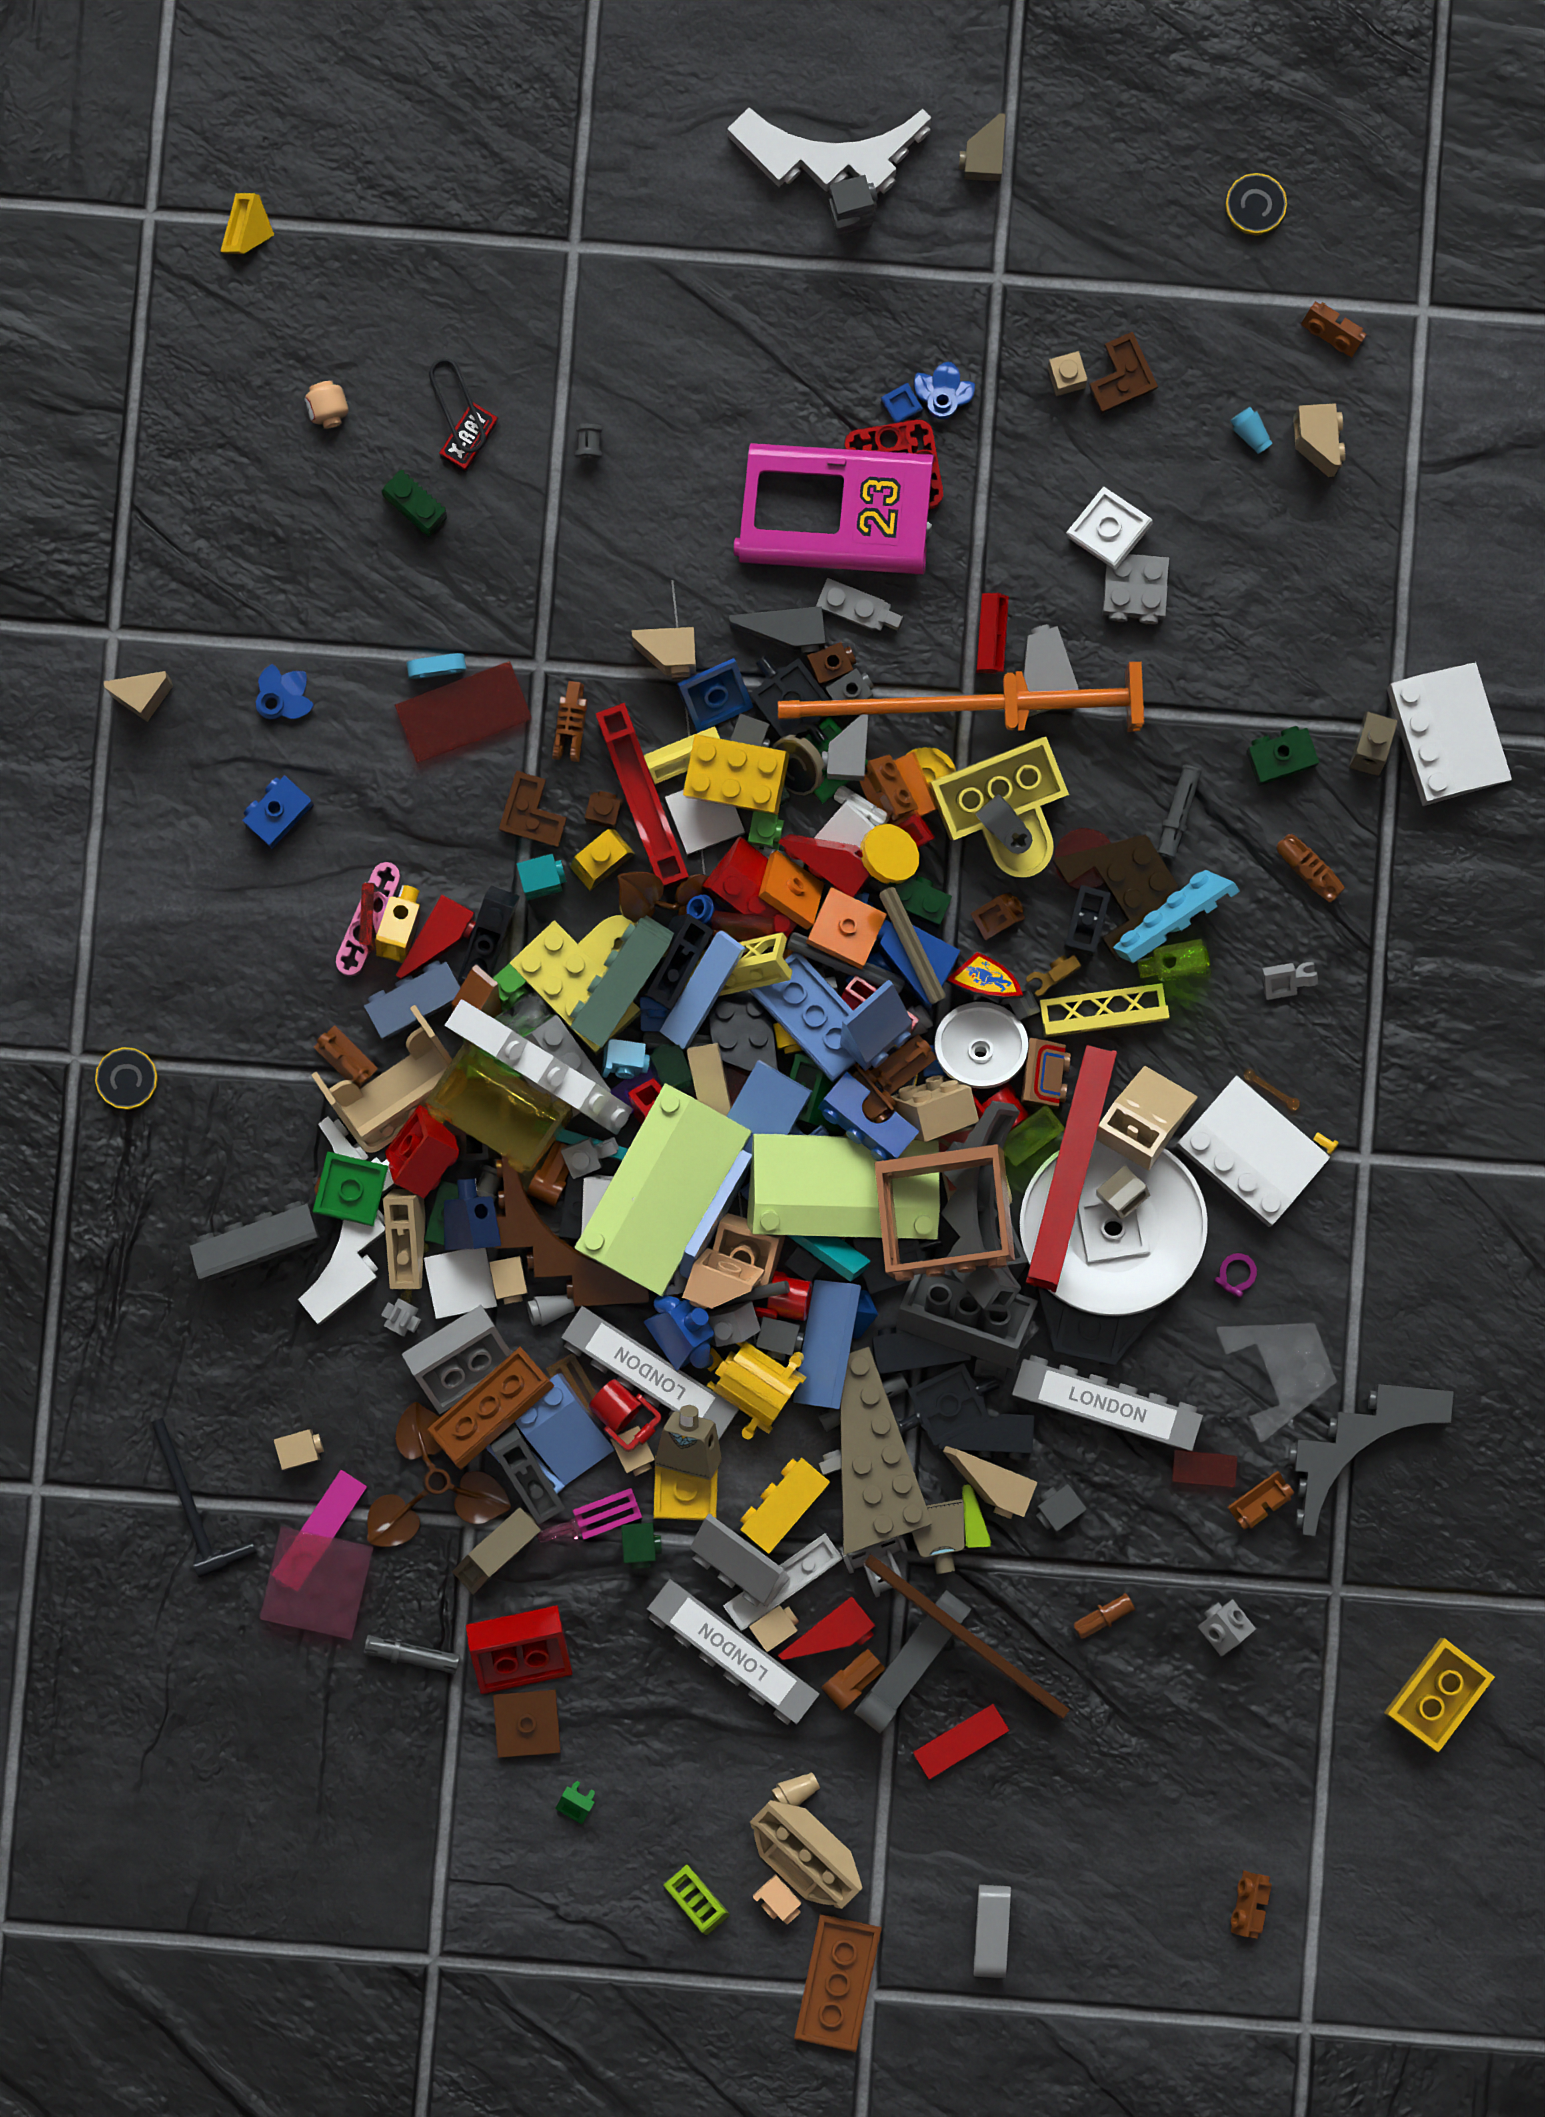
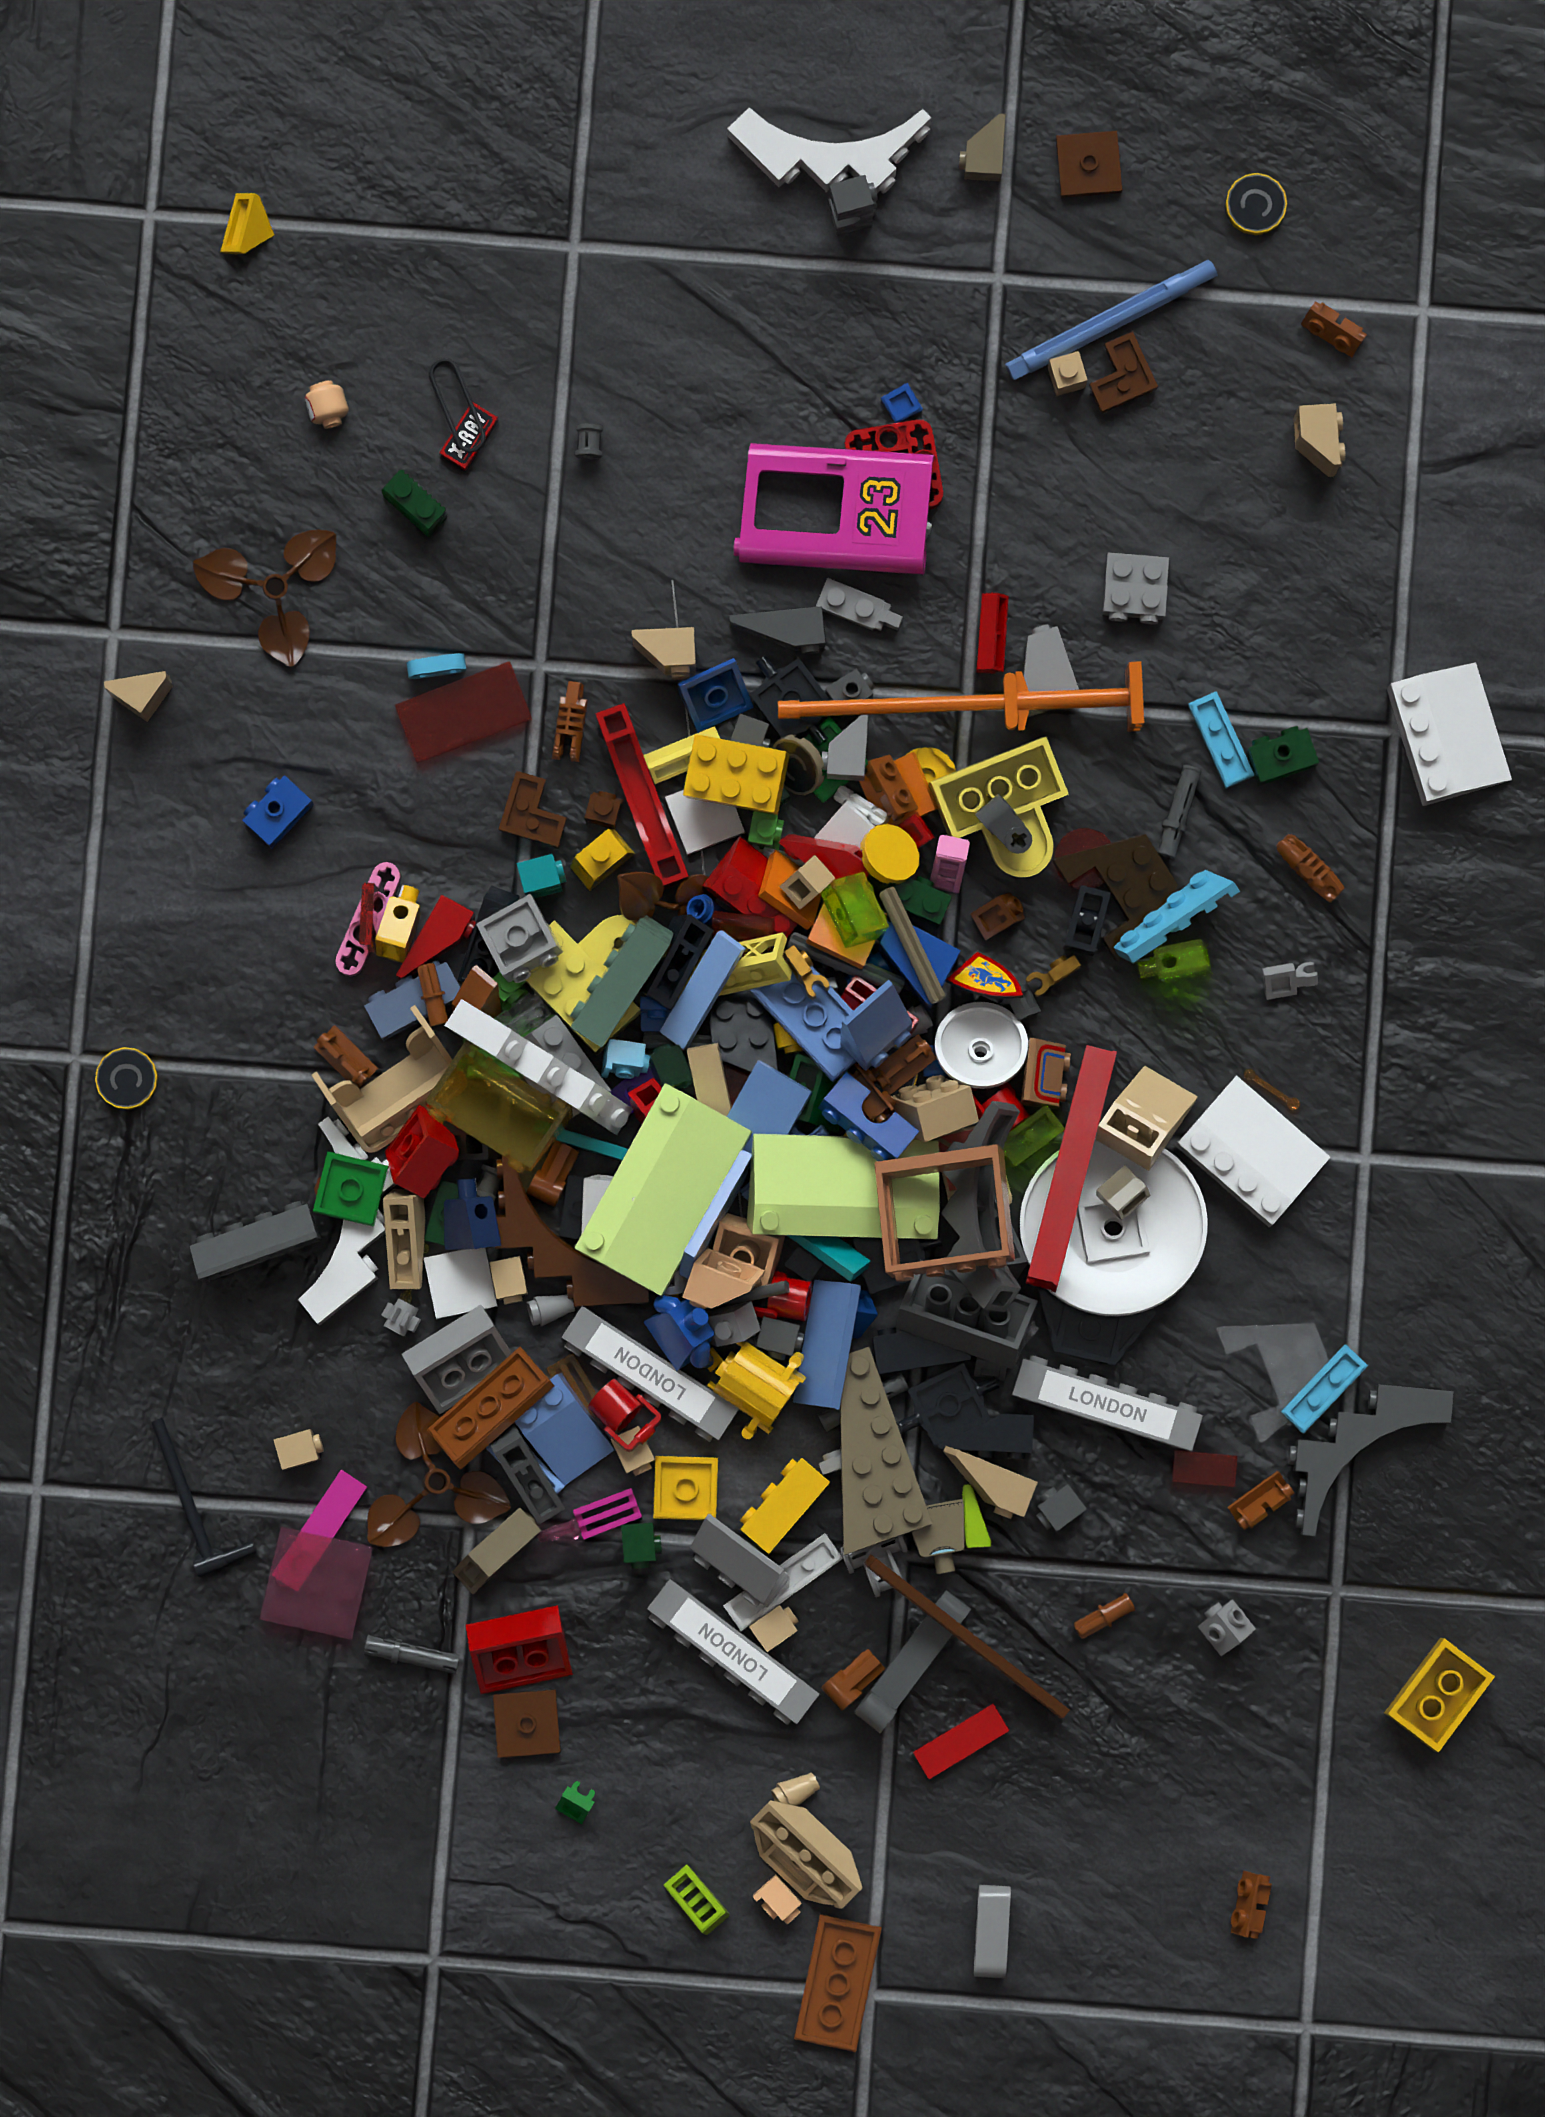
blue plate [256,664,314,719] -> none
light grey plate [561,1137,619,1179] -> none
dark tan torso [655,1405,722,1480] -> none
red slope [778,1596,875,1660] -> none
reddish brown brick [807,642,857,687] -> none
plate [914,362,975,419] -> none
light yellow fence [1039,983,1169,1038] -> none
white tile [1066,486,1153,570] -> none
magenta piece [1214,1253,1257,1299] -> none
medium azure cone [1230,406,1272,454] -> none
yellow piece [1313,1132,1339,1155] -> none
dark tan torso [1349,711,1398,776] -> none
none -> reddish brown plant [193,529,336,667]
none -> dark orange axle [417,963,448,1027]
none -> light grey plate [476,894,563,983]
none -> tan brick [779,855,835,909]
none -> pearl gold plate [784,945,830,1000]
none -> clear neon green brick [820,872,889,948]
none -> bright pink slope [930,835,970,893]
none -> medium blue piece [1005,260,1218,380]
none -> reddish brown plate [1056,131,1122,198]
none -> medium azure tile [1188,691,1254,789]
none -> medium azure tile [1280,1344,1368,1433]

